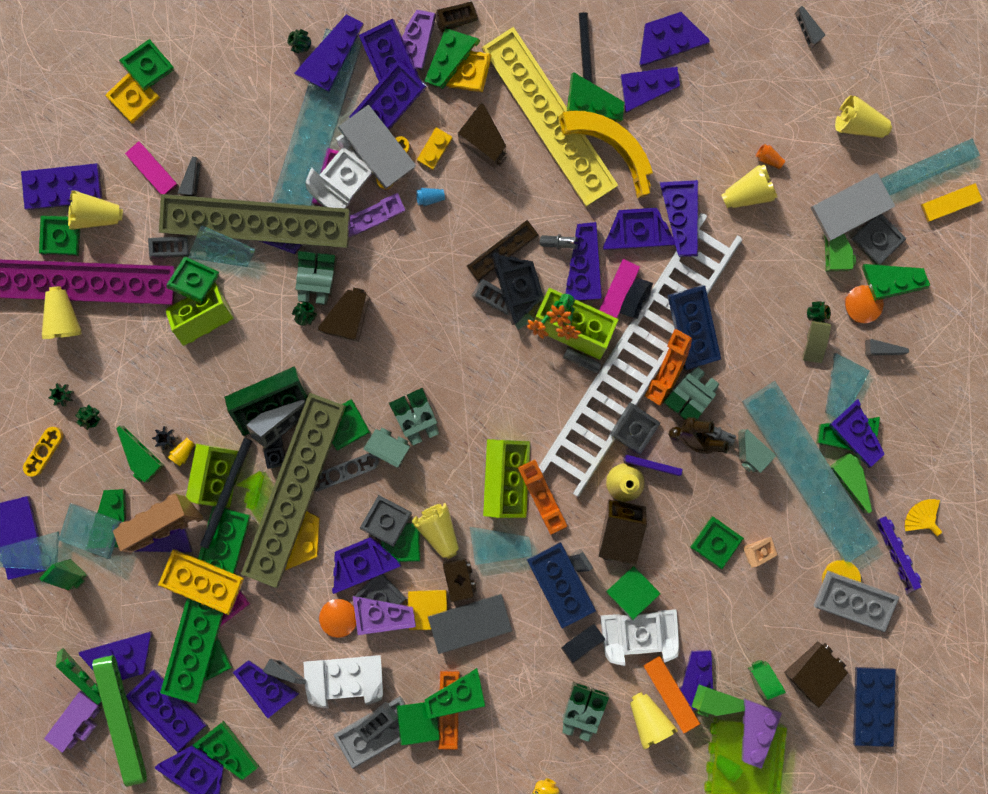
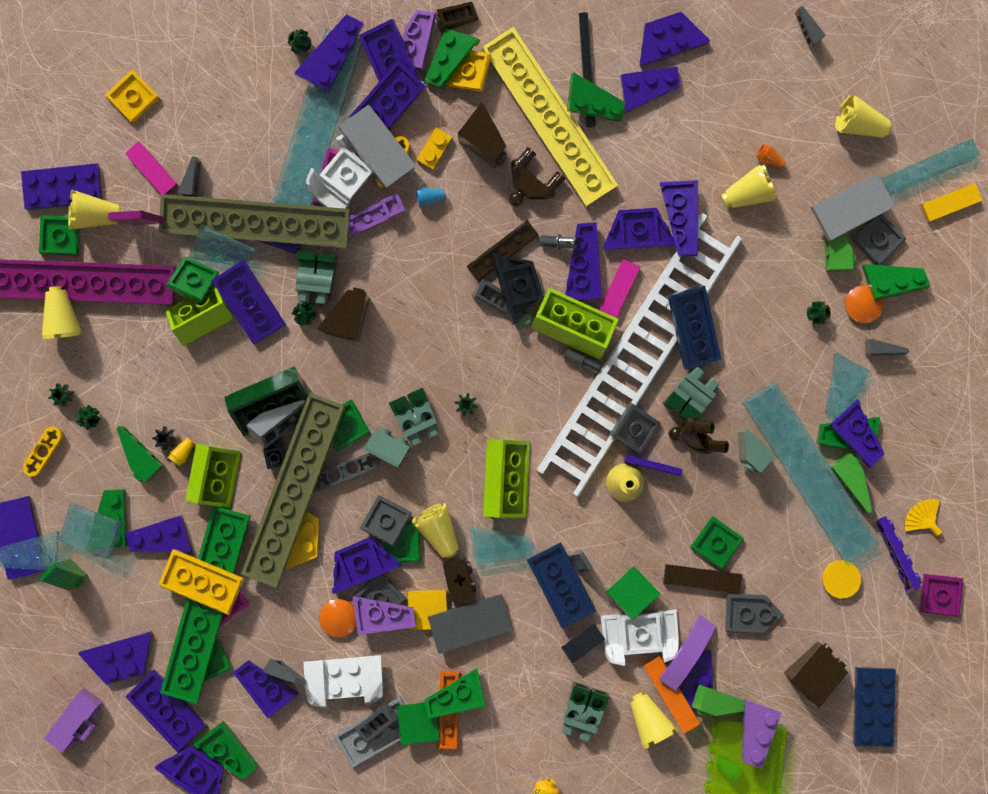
green wing [55,648,101,705] -> none
bright green beam [93,655,147,787] -> none
medium nougat wedge [113,494,204,553] -> none
green tile [119,39,174,91] -> none
dark grey slope [148,237,189,259] -> none
black piece [200,438,253,549] -> none
clear neon green slope [236,471,265,510] -> none
orange slope [518,459,568,535] -> none
orange plant [527,294,581,340] -> none
yellow arch [558,111,653,198] -> none
dark brown slope [599,499,647,565] -> none
black slope [619,278,653,319] -> none
orange slope [645,329,692,405] -> none
dark grey axle [707,426,736,446] -> none
light nougat slope [743,537,777,568] -> none
green slope [748,660,786,700] -> none
olive slope [803,321,831,363] -> none
light grey tile [813,571,899,632] -> none
none -> magenta tile [108,210,164,226]
none -> dark purple tile [211,260,286,345]
none -> dark green gear [454,393,478,417]
none -> dark brown connector [508,147,566,207]
none -> medium lavender slope [659,615,716,691]
none -> dark brown tile [663,564,742,593]
none -> dark grey tile [725,593,784,634]
none -> magenta tile [919,574,963,617]

